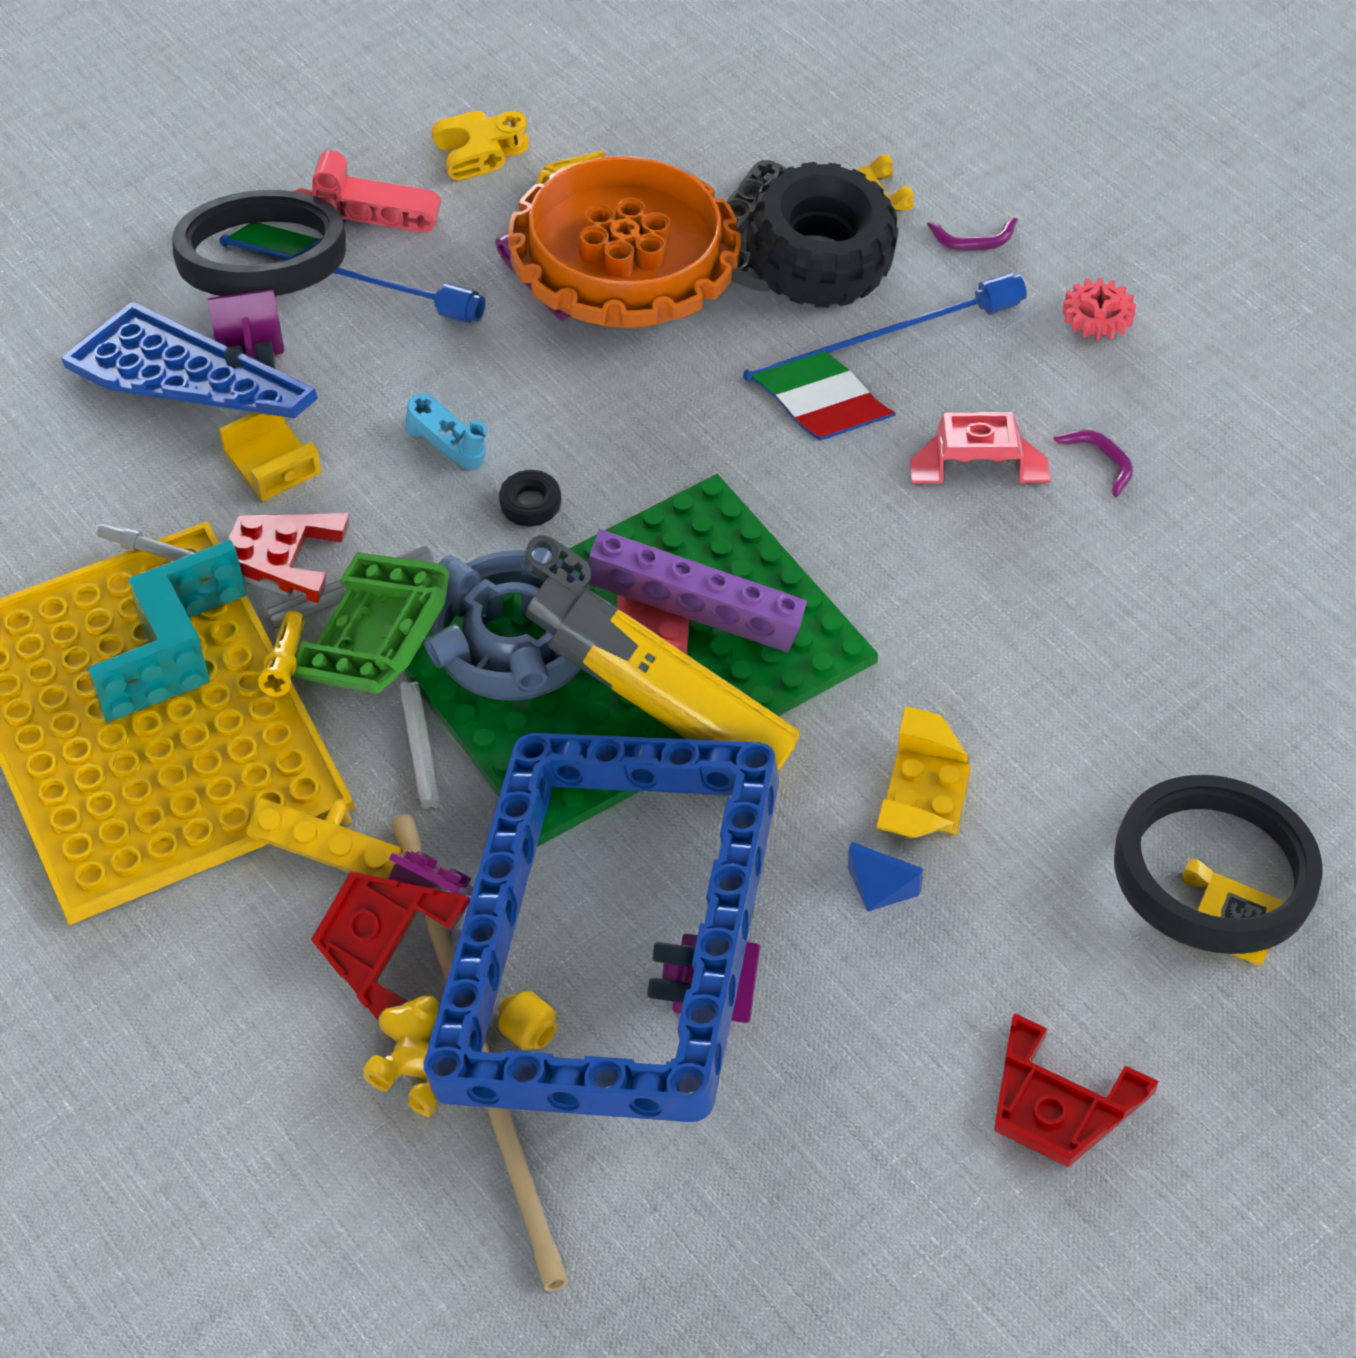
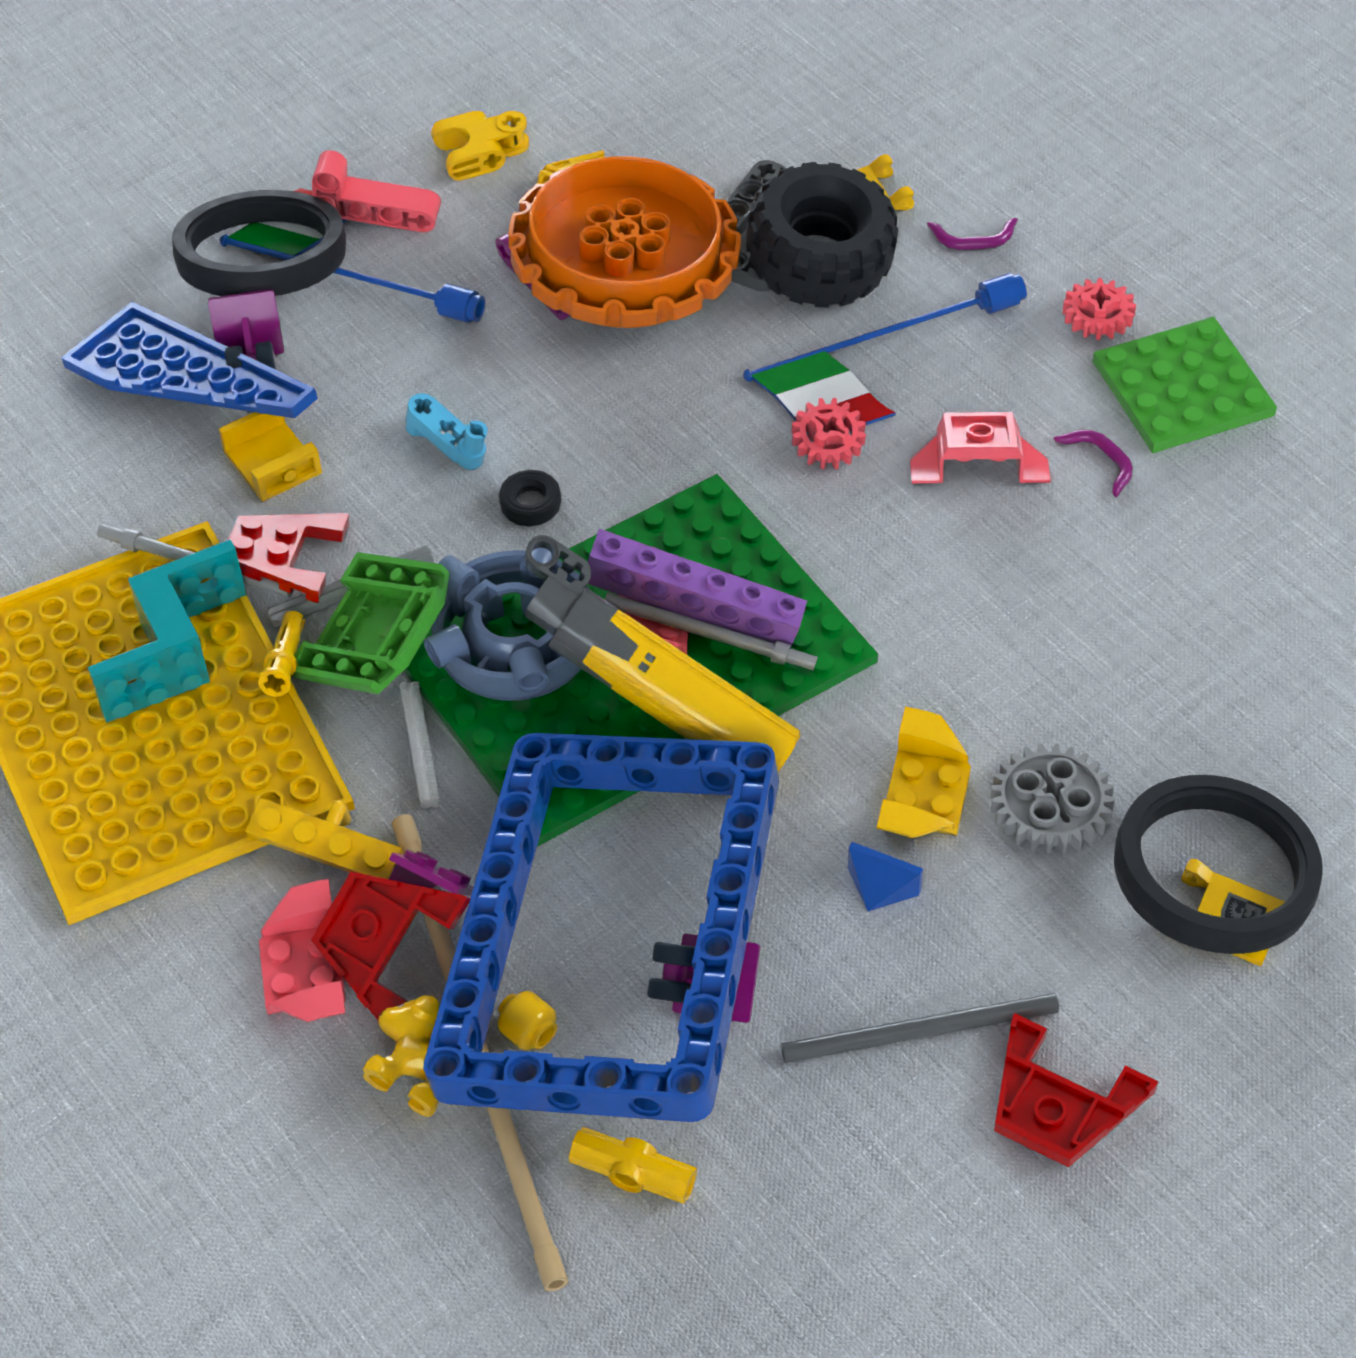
none -> coral piece [259,879,346,1022]
none -> yellow piece [569,1127,697,1204]
none -> light grey bar [605,592,818,671]
none -> dark grey piece [781,993,1059,1063]
none -> coral gear [791,398,866,469]
none -> light grey gear [990,744,1115,854]
none -> bright green plate [1092,316,1277,453]

